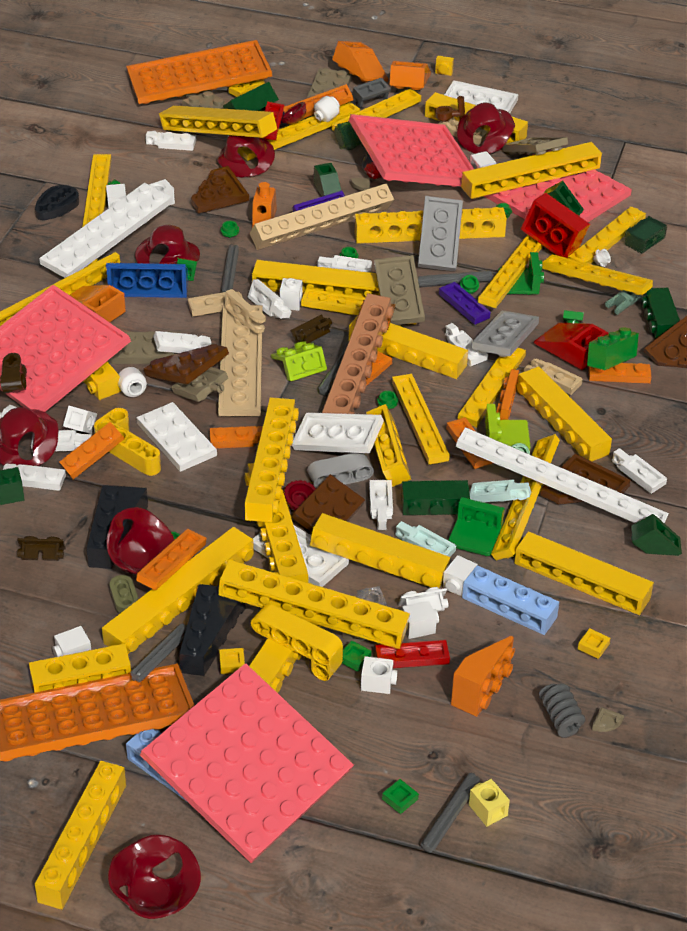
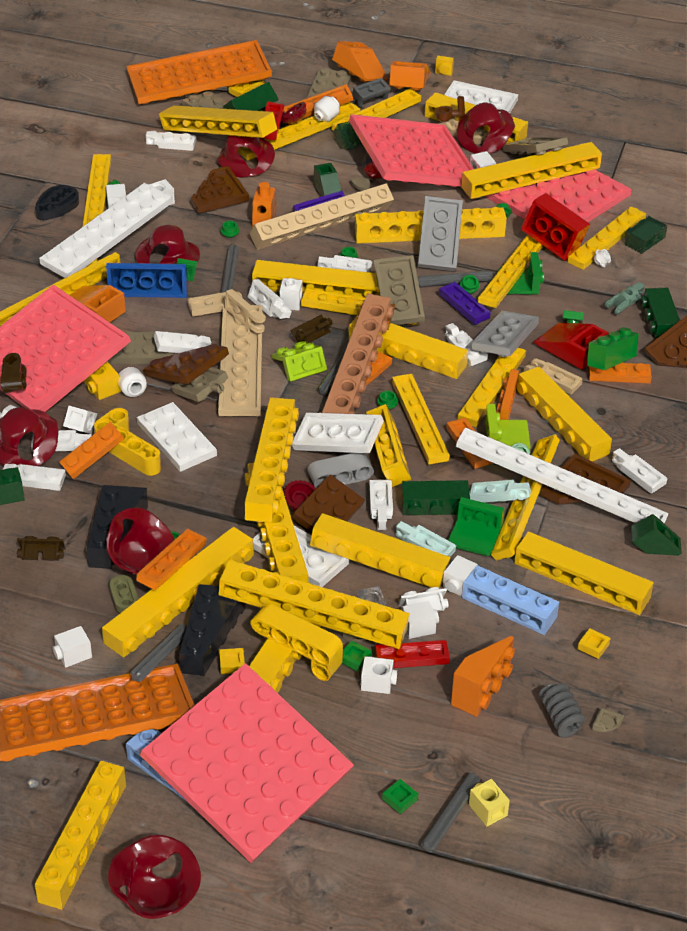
yellow brick [29,643,131,693] -> none
orange hinge [210,426,263,448] -> none
dark green slope [542,180,584,216] -> none
yellow plate [542,254,653,295] -> none

